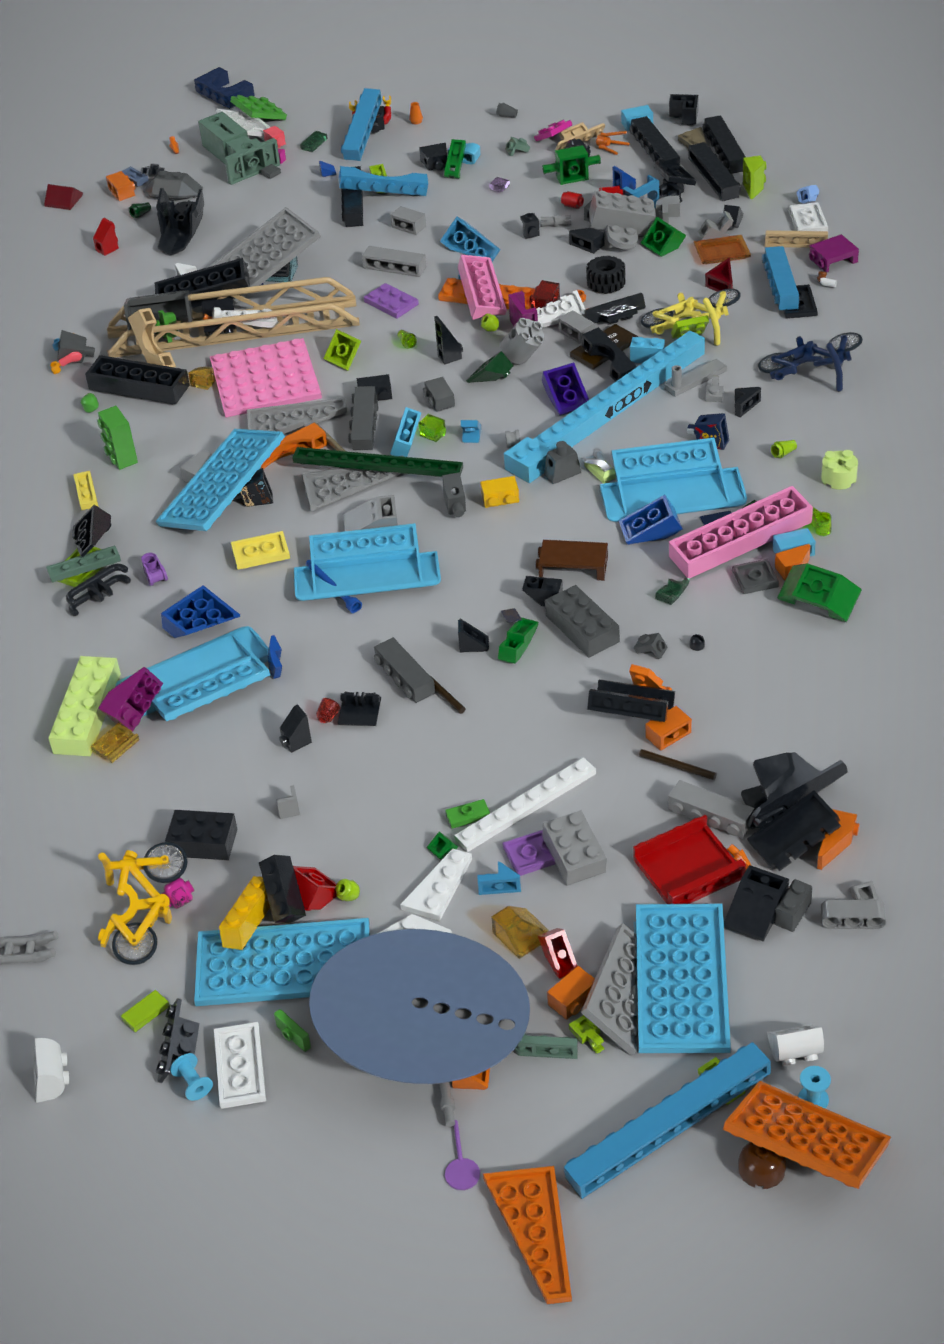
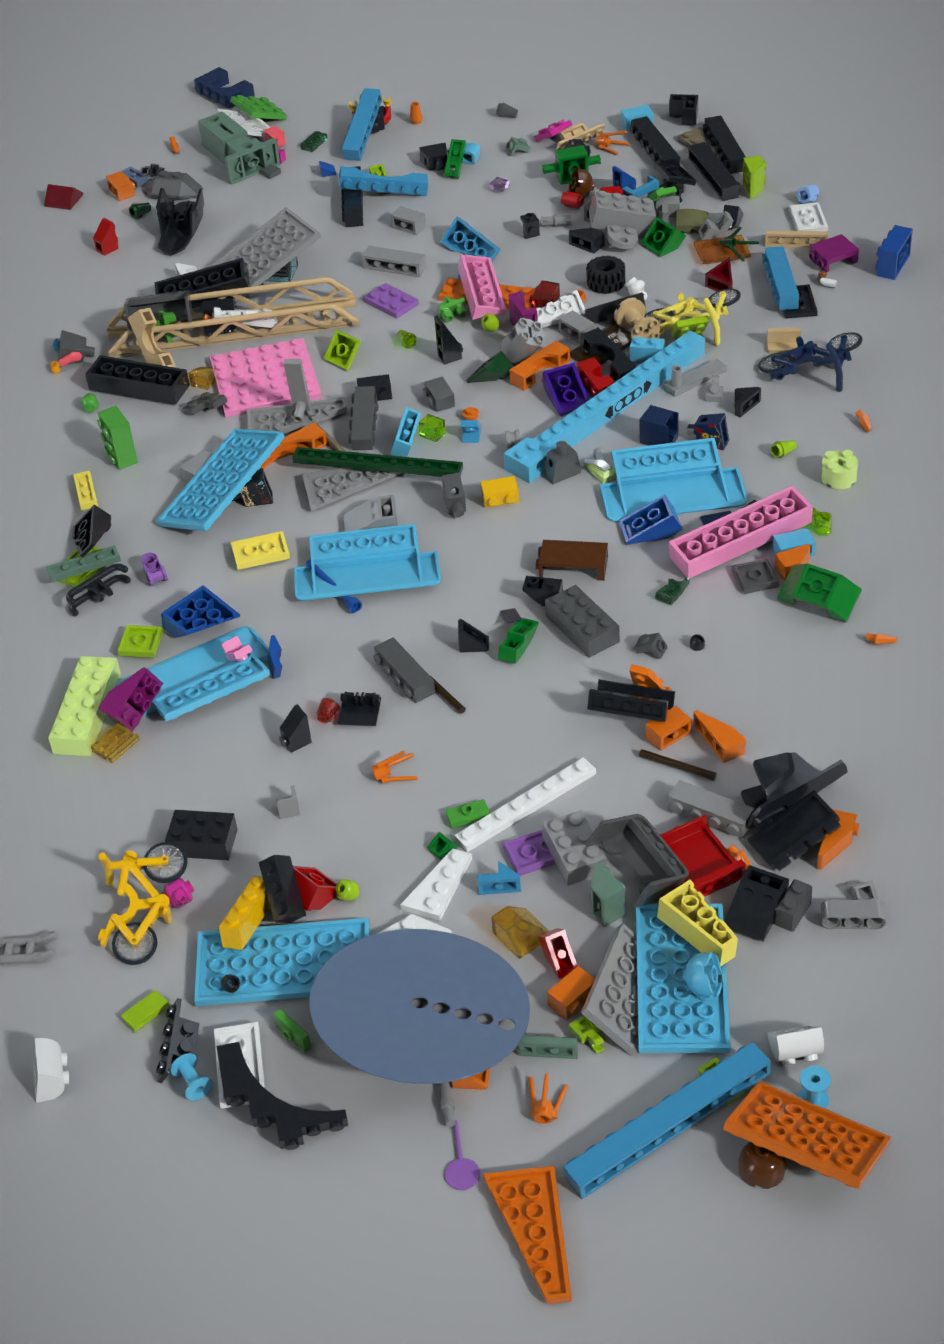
none -> lime plate [117,625,164,658]
none -> dark grey plate [183,392,227,415]
none -> black arch [216,1042,348,1150]
none -> bright pink bracket [221,636,252,662]
none -> black hinge [221,974,240,993]
none -> light grey piece [283,359,311,423]
none -> orange plant [371,751,418,784]
none -> bright green hips [437,296,467,323]
none -> orange plate [462,407,479,420]
none -> orange arch [509,341,570,391]
none -> orange plant [529,1073,568,1124]
none -> reddish brown cylinder [569,168,595,198]
none -> red arch [576,357,615,397]
none -> dark grey windscreen [584,814,689,908]
none -> sand green slope [591,861,626,927]
none -> tan piece [614,297,661,339]
none -> white animal [625,277,648,301]
none -> dark blue piece [639,405,679,446]
none -> bright green plate [647,186,677,202]
none -> light yellow wedge [657,880,738,966]
none -> olive slope [675,209,708,233]
none -> medium azure cylinder [683,952,722,997]
none -> orange slope [693,710,746,763]
none -> dark green plant [719,227,759,262]
none -> tan panel [767,327,801,353]
none -> orange bar [855,409,872,432]
none -> orange bar [866,633,898,645]
none -> blue brick [875,225,913,280]

